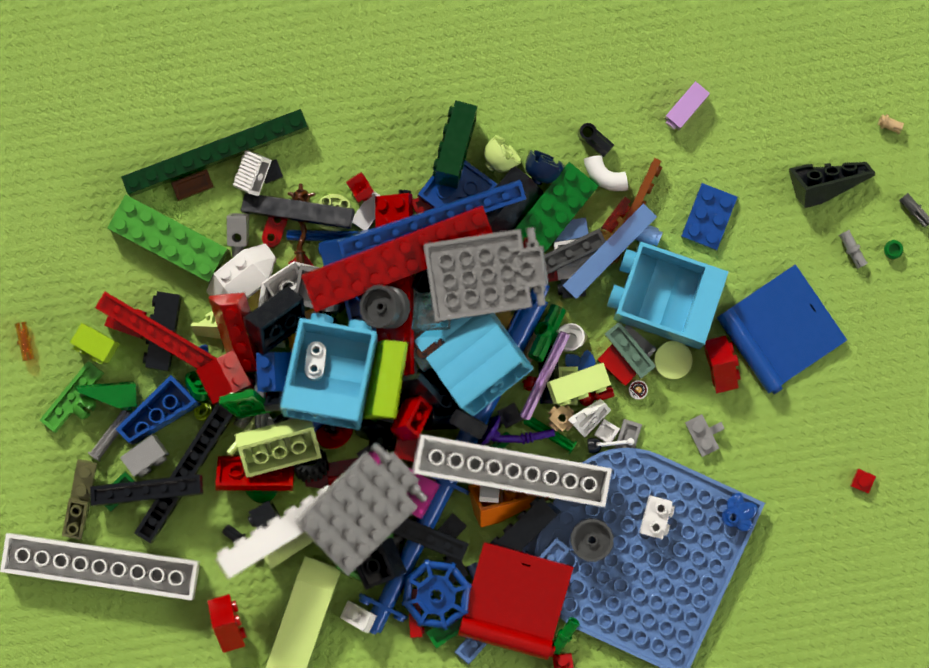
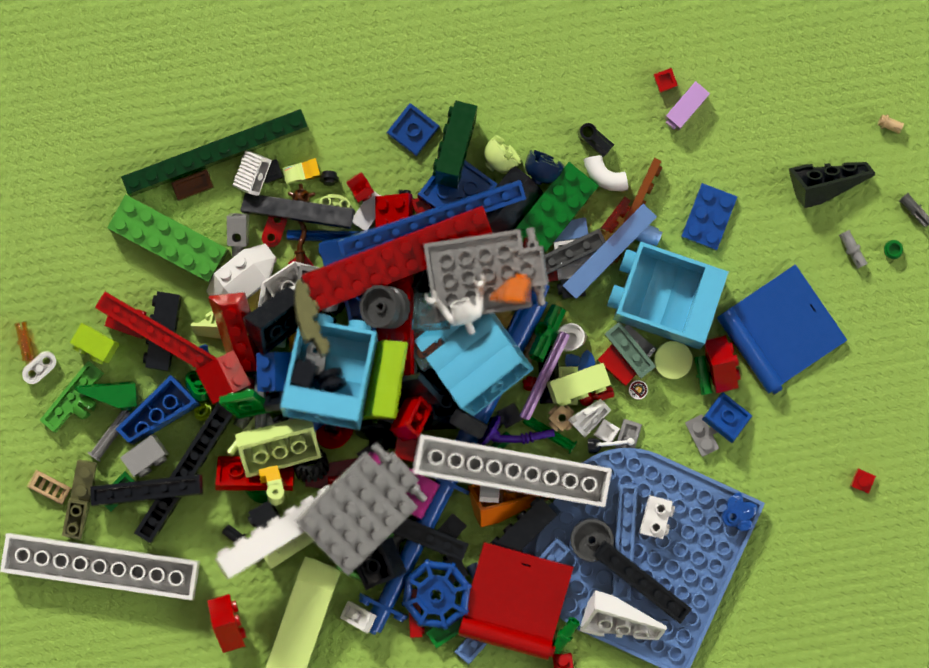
none -> white plate [22,351,56,384]
none -> tan slope [27,469,71,505]
none -> leg [259,465,285,506]
none -> leg [283,158,320,184]
none -> black brick [290,358,319,389]
none -> olive slope [294,279,330,358]
none -> black wheel [316,368,346,393]
none -> black plate [320,171,339,186]
none -> blue tile [386,103,440,157]
none -> white piece [425,274,486,335]
none -> orange wedge [489,274,531,302]
none -> white wedge [580,590,667,641]
none -> black tile [593,540,692,624]
none -> medium blue tile [611,484,638,601]
none -> red plate [653,68,678,93]
none -> green pin [694,355,713,395]
none -> blue tile [702,392,752,443]

